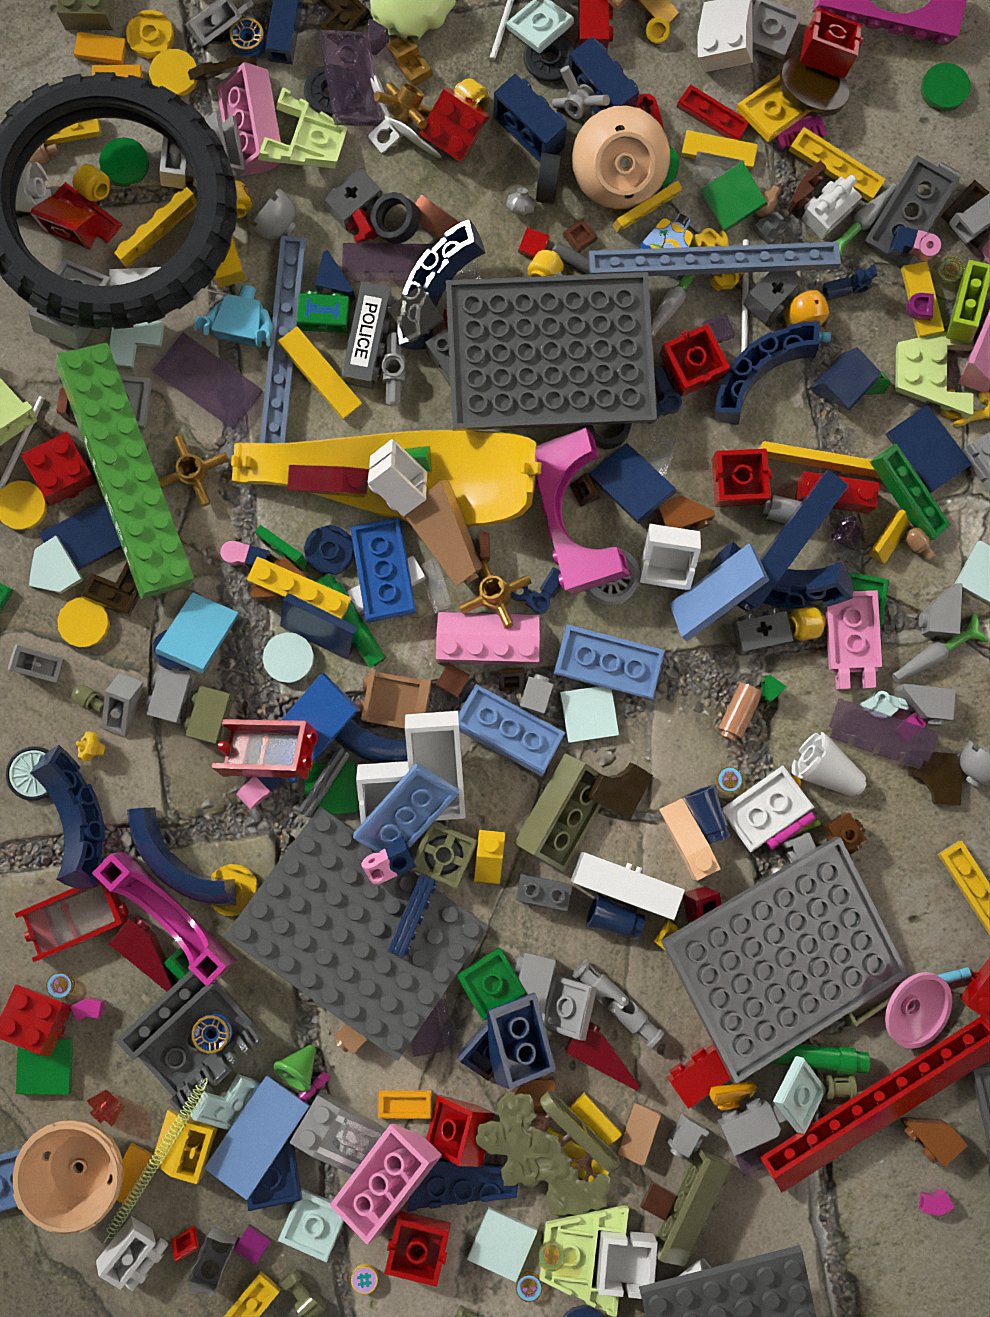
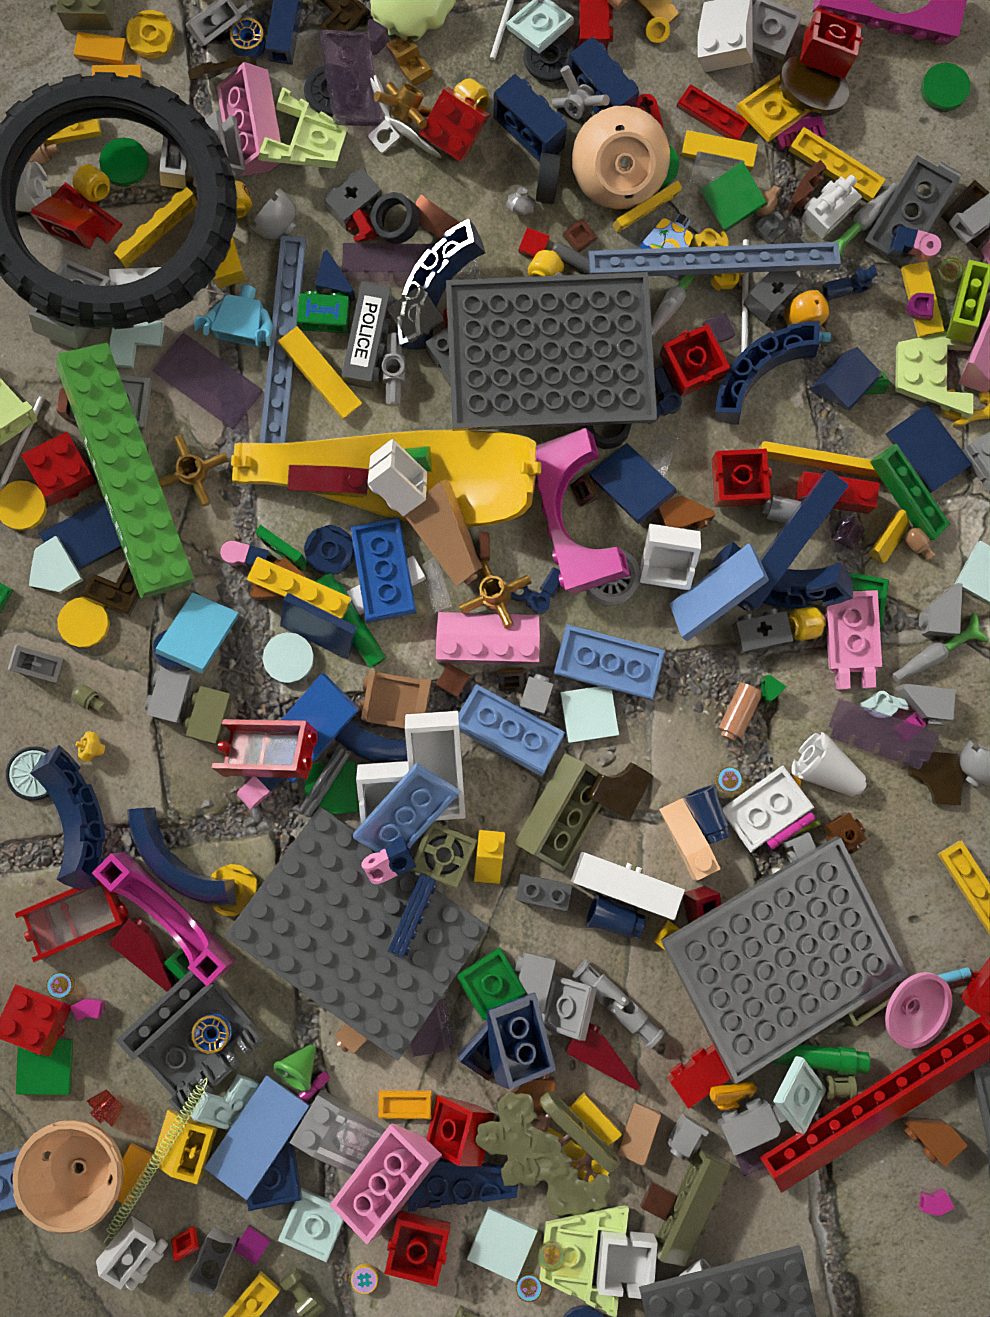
light grey slope [101,673,143,737] -> none
yellow tile [149,49,198,97] -> none

